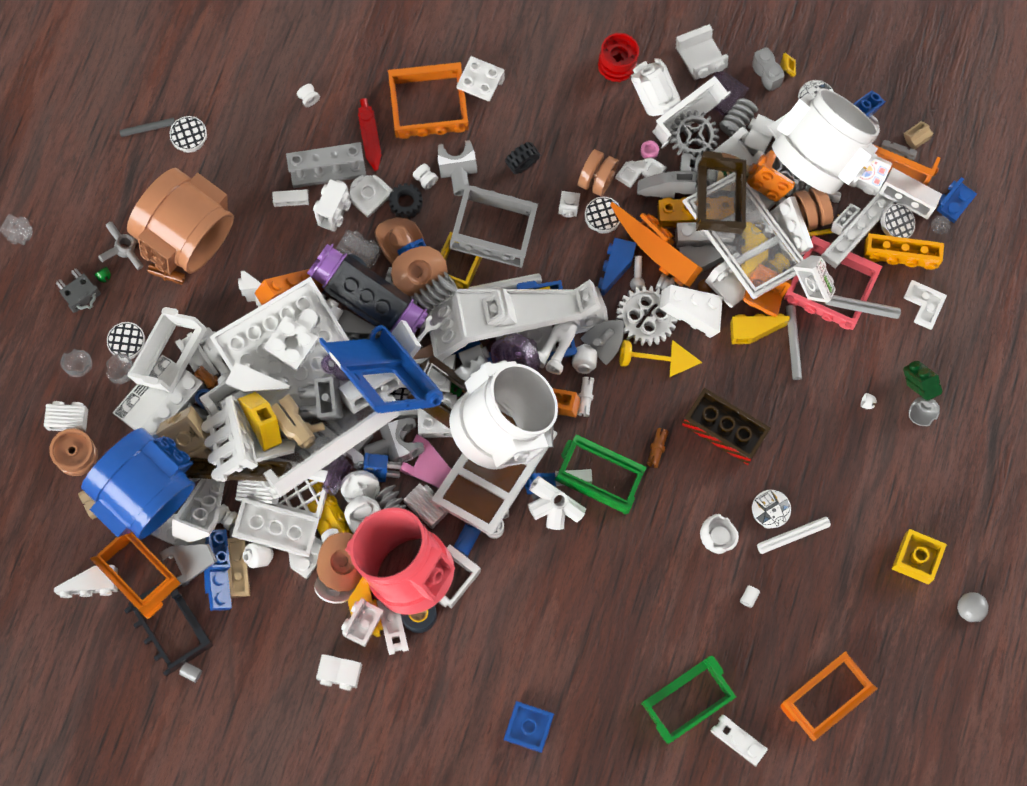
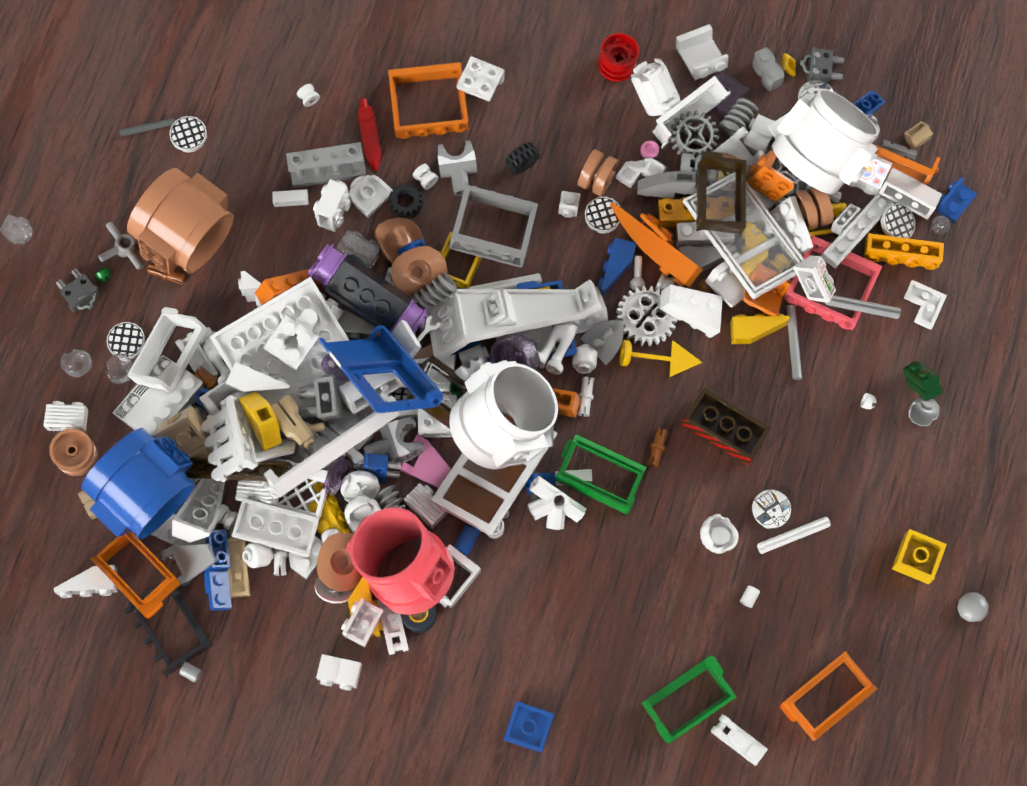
none -> white pin [273,548,288,576]
none -> dark grey piece [800,47,844,83]
none -> yellow slope [831,202,846,219]

